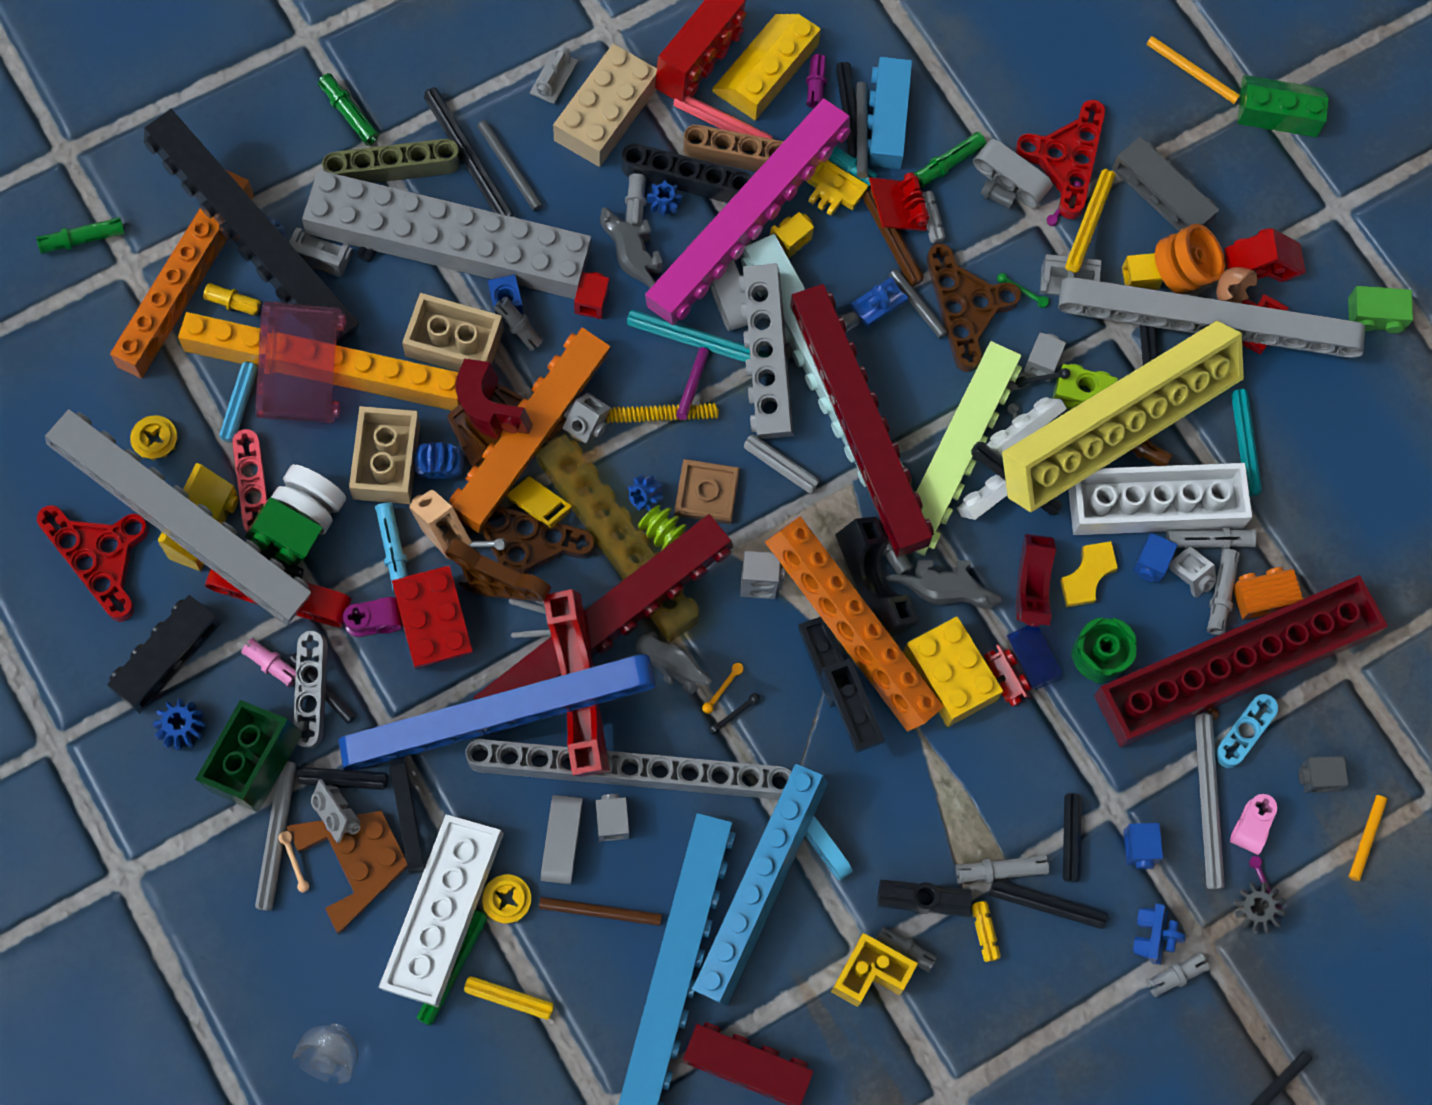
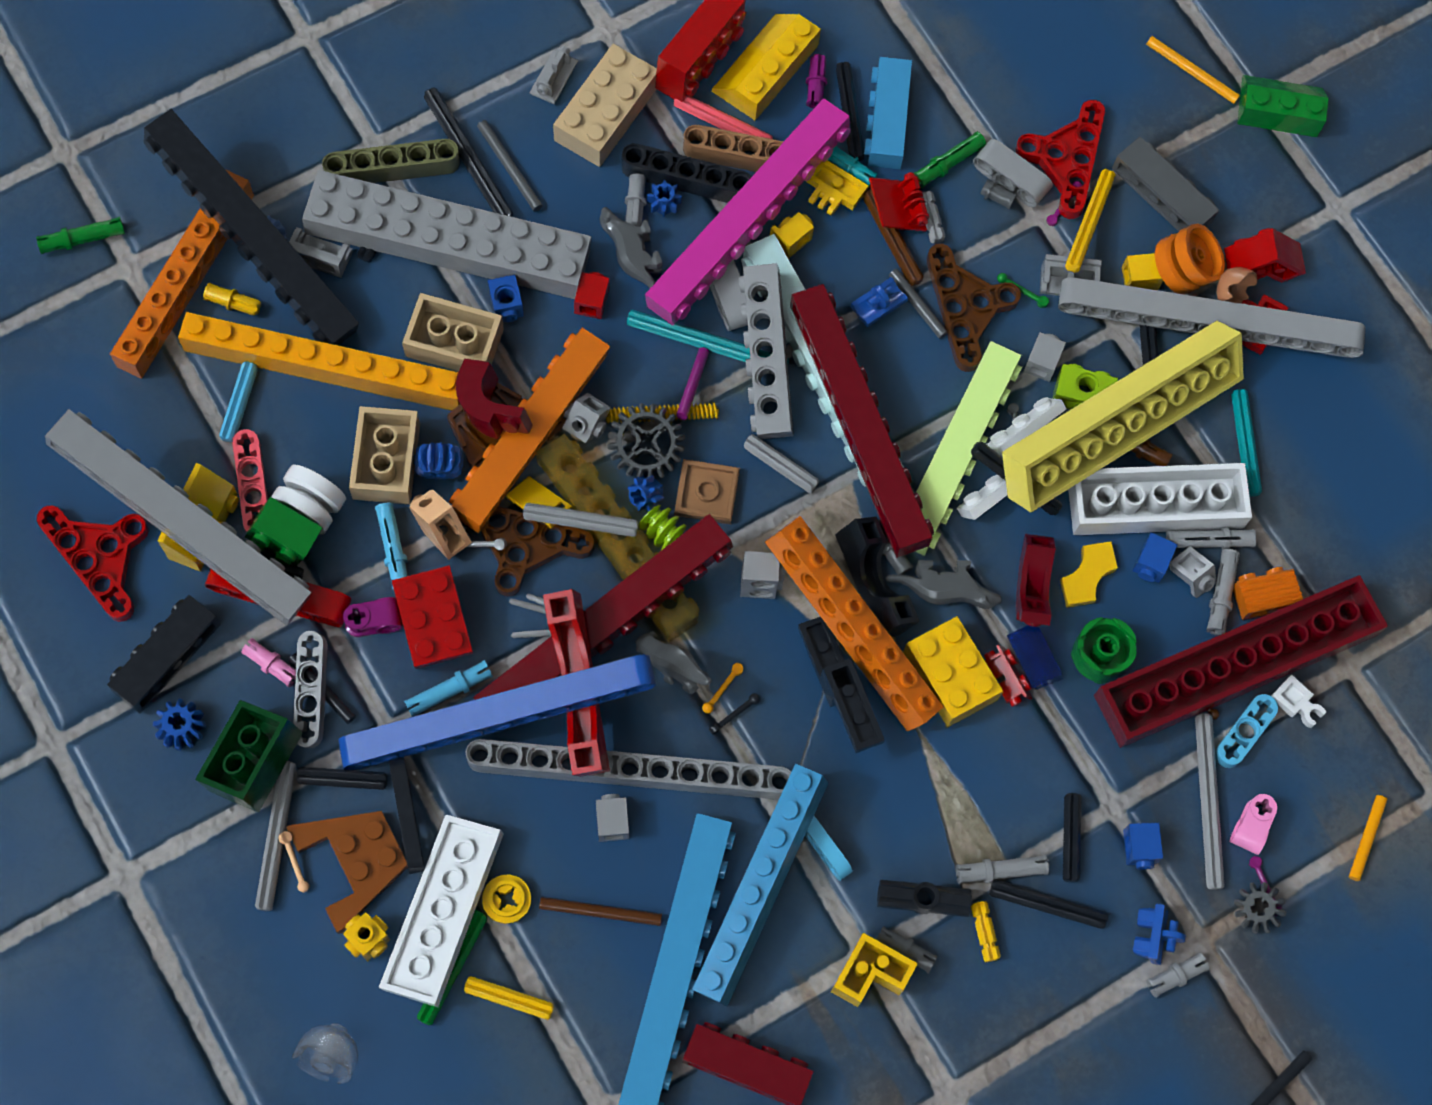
yellow gear [130,415,178,461] -> none
clear pink windscreen [256,301,346,423] -> none
light grey hinge [311,779,361,843] -> none
green pin [317,73,380,146] -> none
reddish brown beam [445,539,551,602] -> none
dark grey pin [493,297,543,351] -> none
light grey beam [541,795,583,885] -> none
dark grey bar [856,82,868,178] -> none
black hinge [1015,368,1071,388] -> none
dark grey brick [1298,756,1349,793] -> none
bright green brick [1348,286,1413,333] -> none
none -> yellow brick [343,912,390,962]
none -> medium azure pin [404,660,493,717]
none -> light grey axle [523,503,639,537]
none -> dark grey gear [607,403,685,478]
none -> white plate [1271,675,1326,728]

